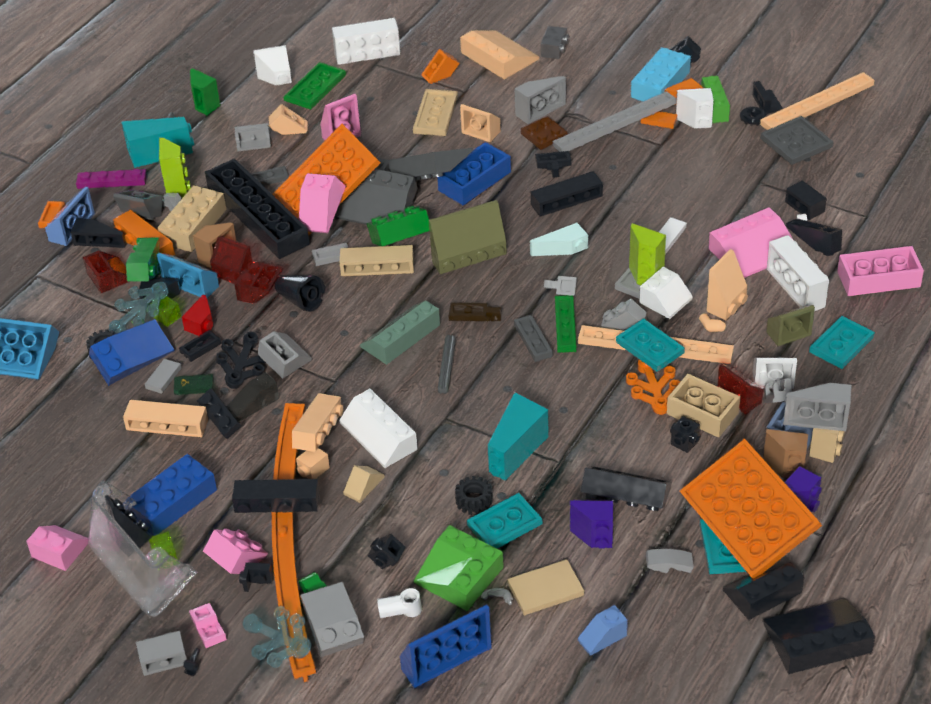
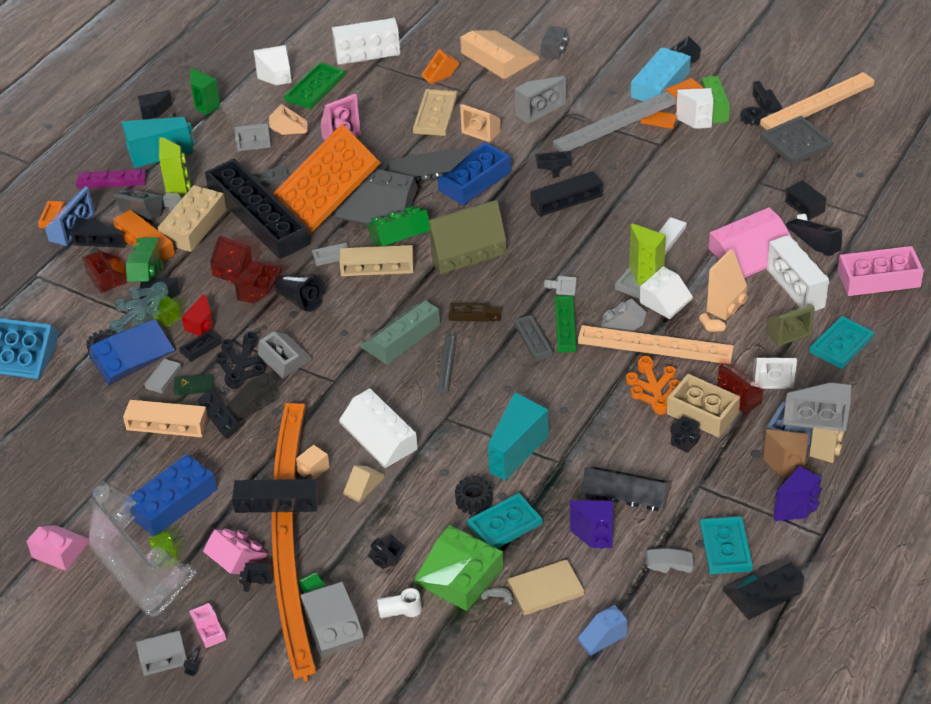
black slope [105,494,152,554] -> none
dark azure slope [157,253,219,298] -> none
medium nougat slope [193,223,238,270] -> none
clear light blue plant [243,606,311,668] -> none
light nougat brick [292,393,343,452] -> none
bright pink slope [299,173,346,233] -> none
blue slope [400,605,491,688] -> none
reddish brown plate [521,116,568,150] -> none
light aqua slope [530,223,588,256] -> none
teal plate [616,318,685,372] -> none
orange plate [680,439,822,579] -> none
black slope [763,599,875,674] -> none
light grey hinge [764,378,792,404] -> none
none -> black slope [137,90,173,120]

